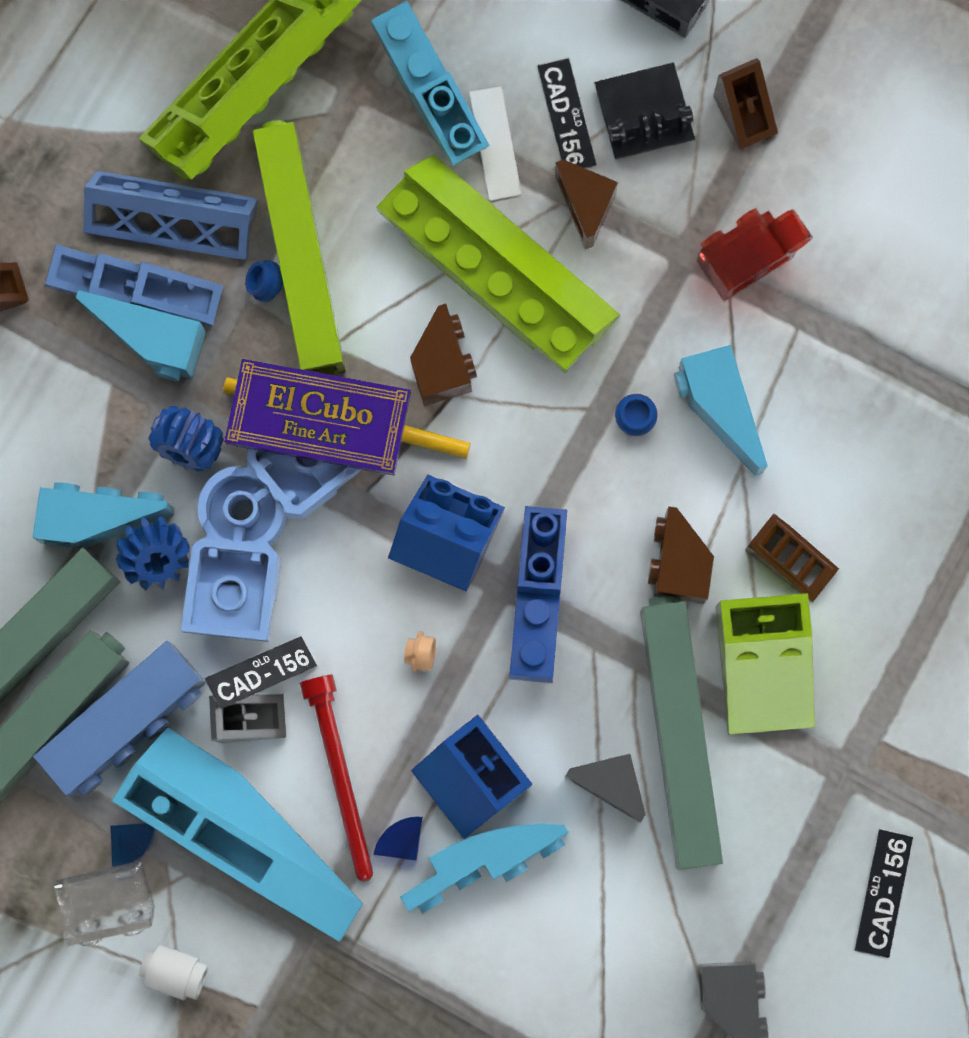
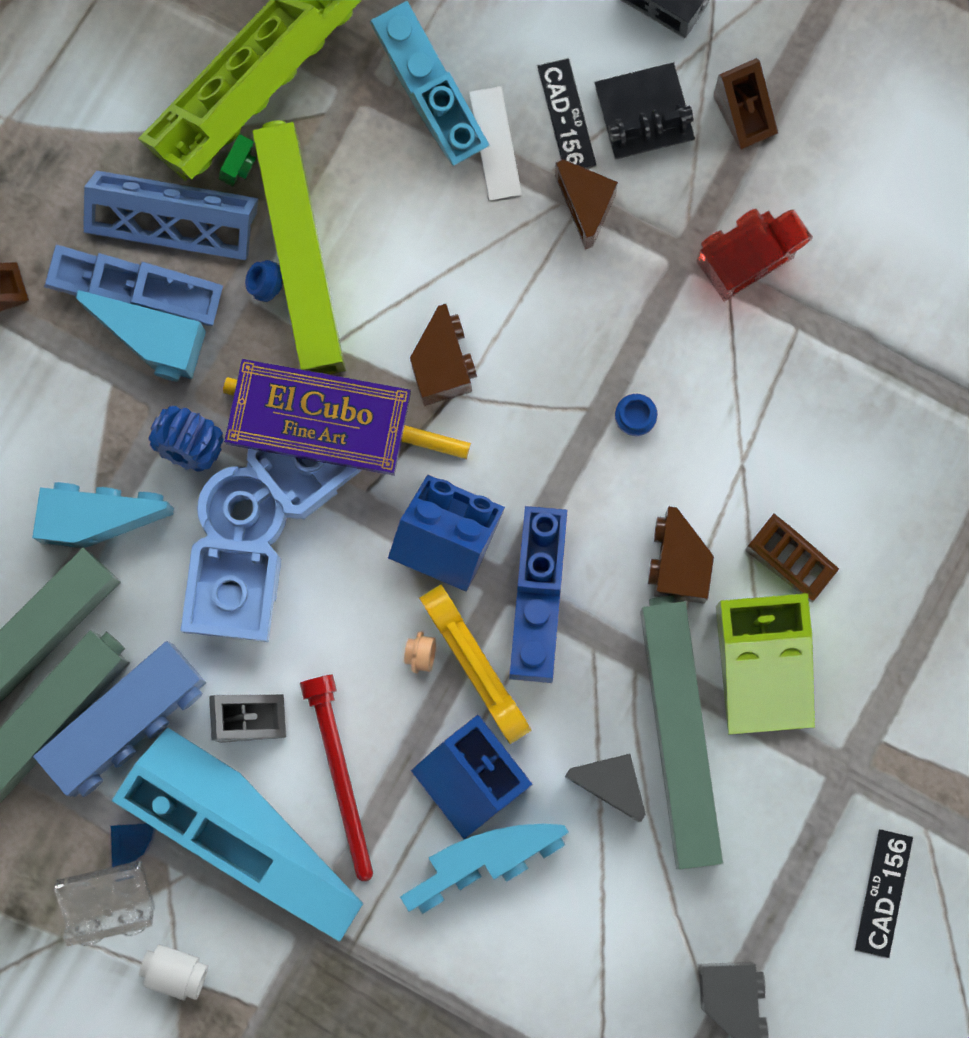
blue gear [116,516,190,591] -> none
black sticker [204,636,317,709] -> none
clear blue tile [373,817,423,861] -> none
lime slope [377,154,620,373] -> none
medium azure slope [674,345,768,476] -> none
none -> green plate [218,134,257,187]
none -> yellow piece [419,584,532,744]

